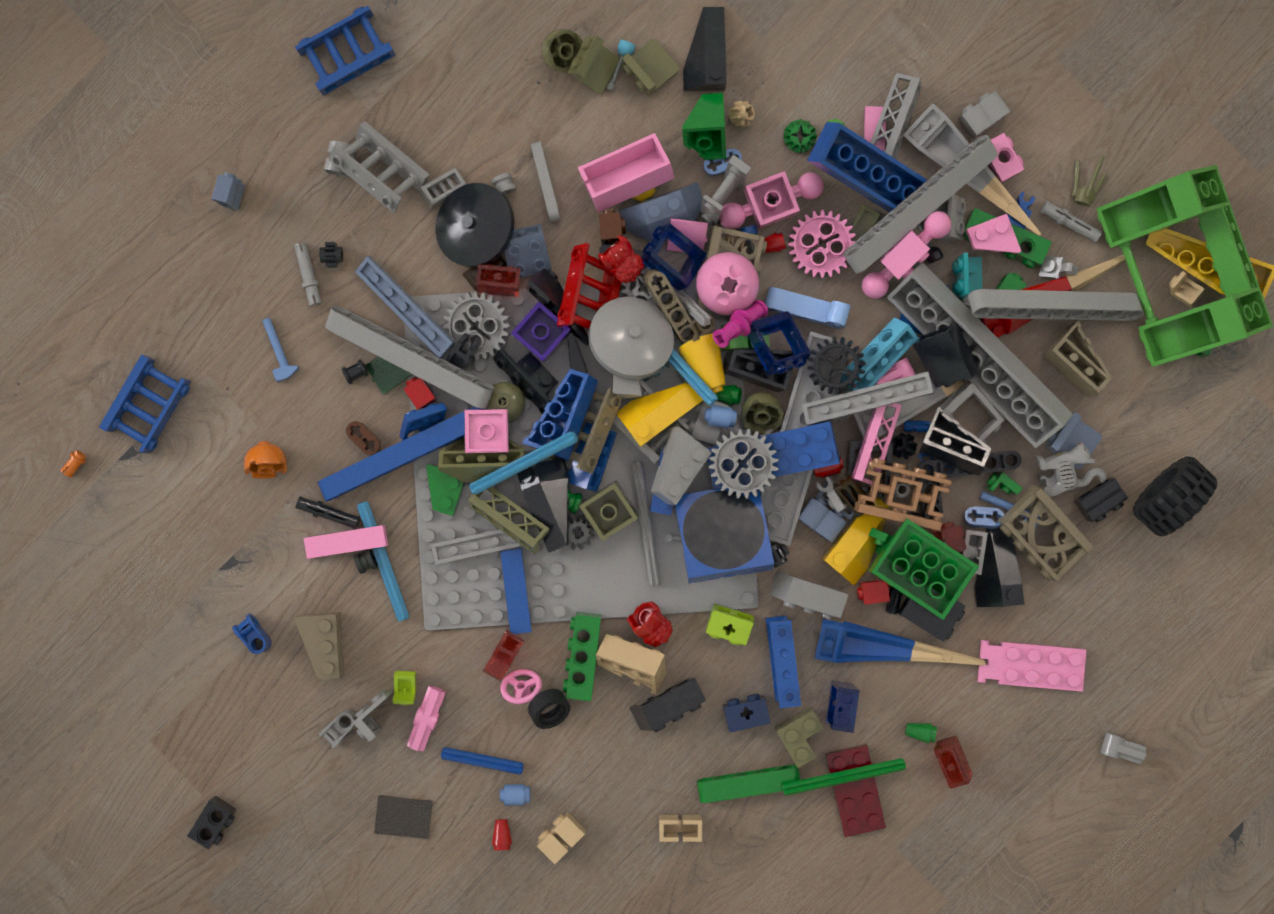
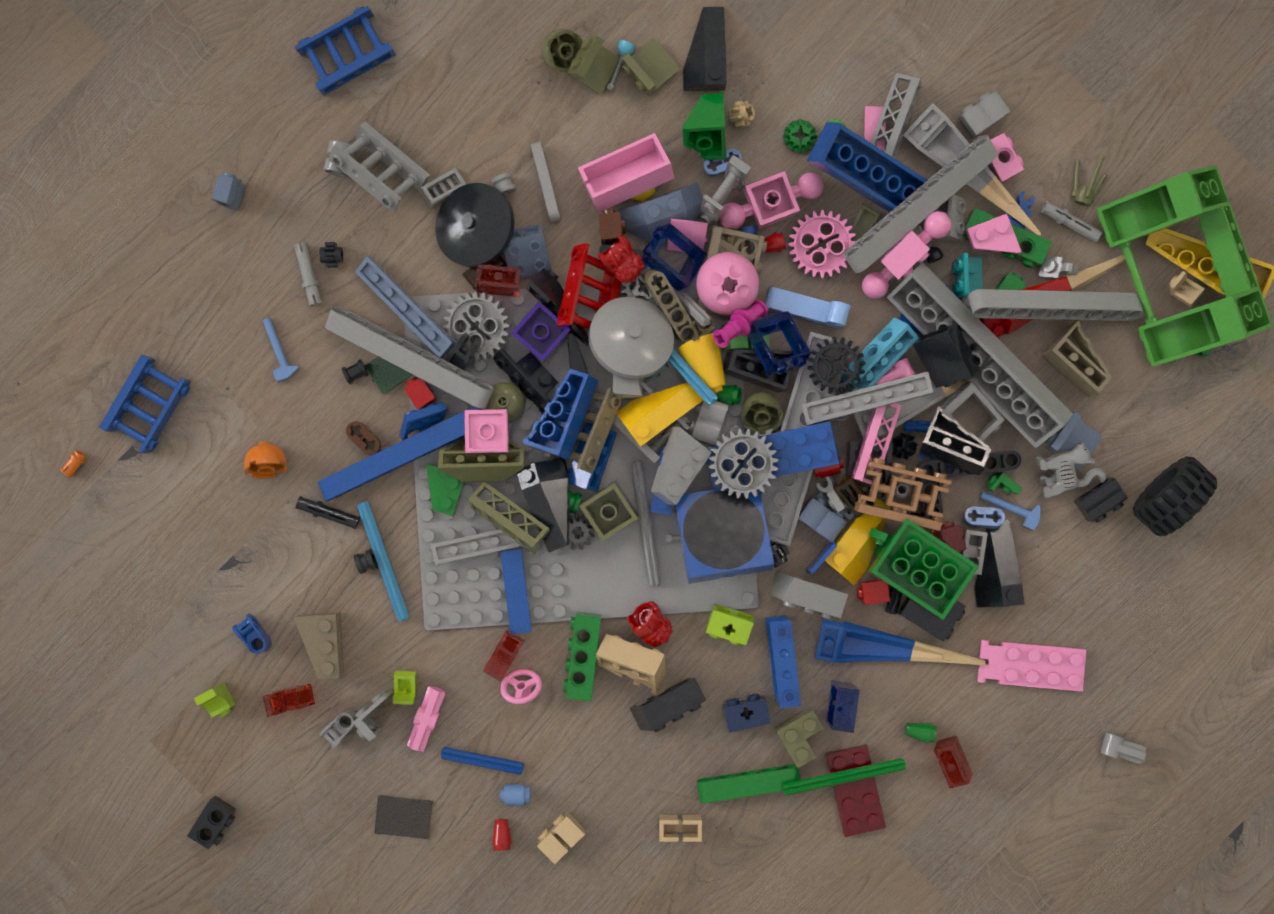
bright pink tile [304,525,388,559] -> none
dark azure axle [469,432,578,494] -> none
black tyre [528,689,570,729] -> none
medium blue brick [704,404,737,429] -> none
dark tan fence [997,485,1094,582] -> none
none -> lime arch [194,683,236,718]
none -> clear red brick [262,683,315,717]
none -> blue piece [806,541,837,574]

